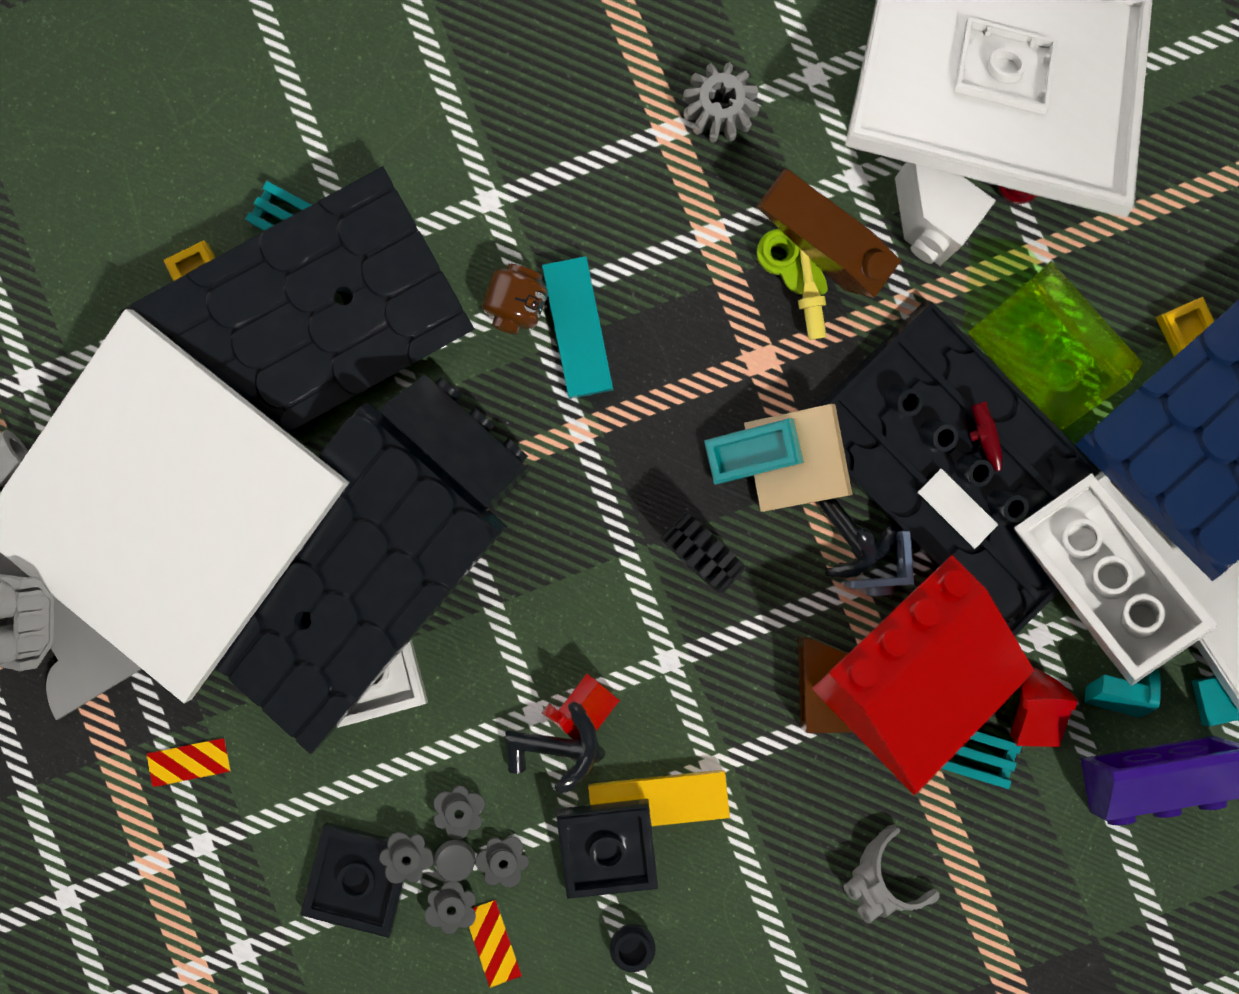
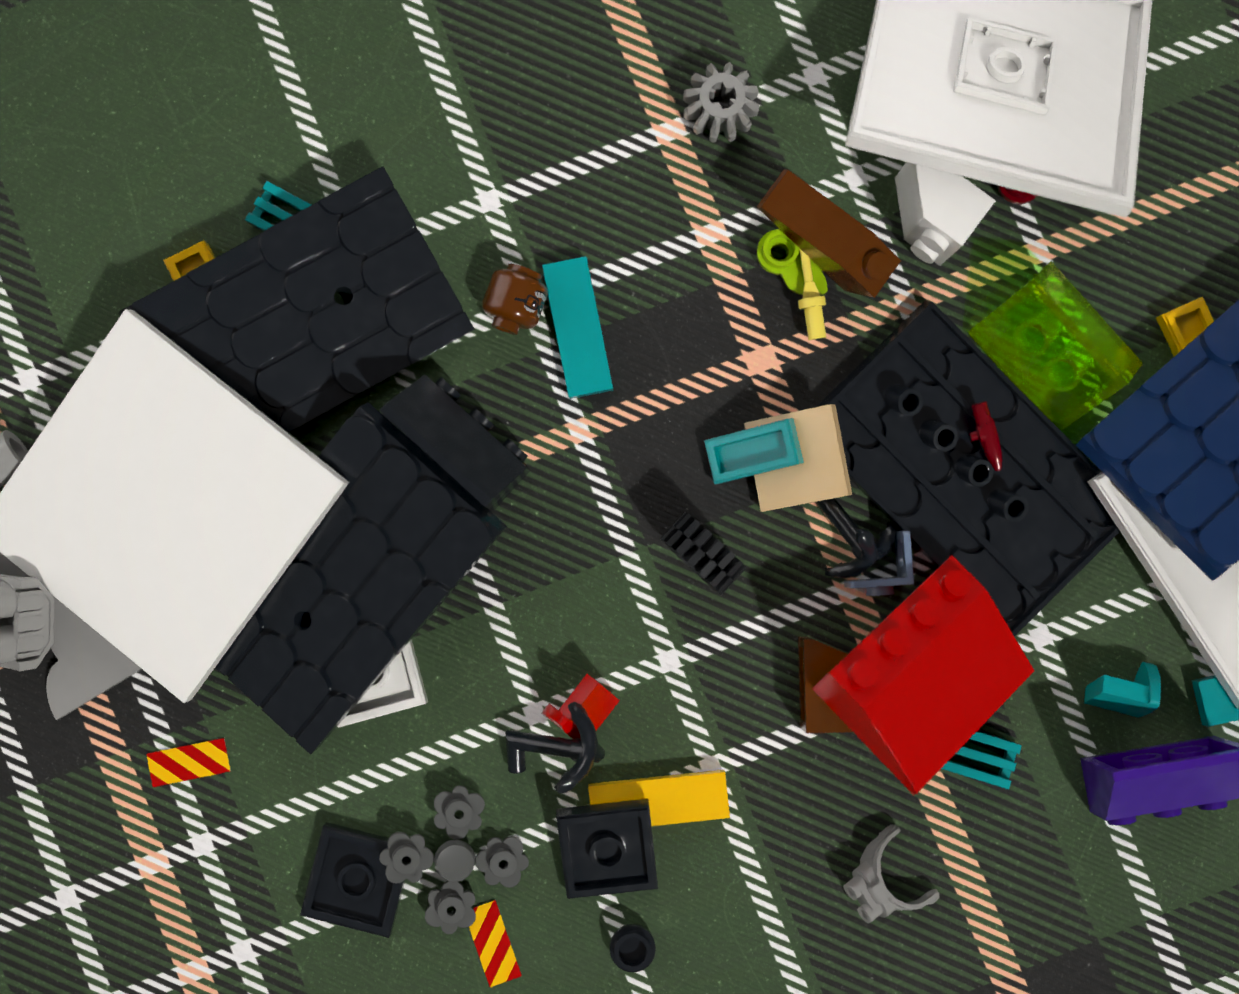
white sticker [918,469,998,549] -> none
red tile [1010,668,1078,747] -> none
white slope [1014,474,1218,686] -> none

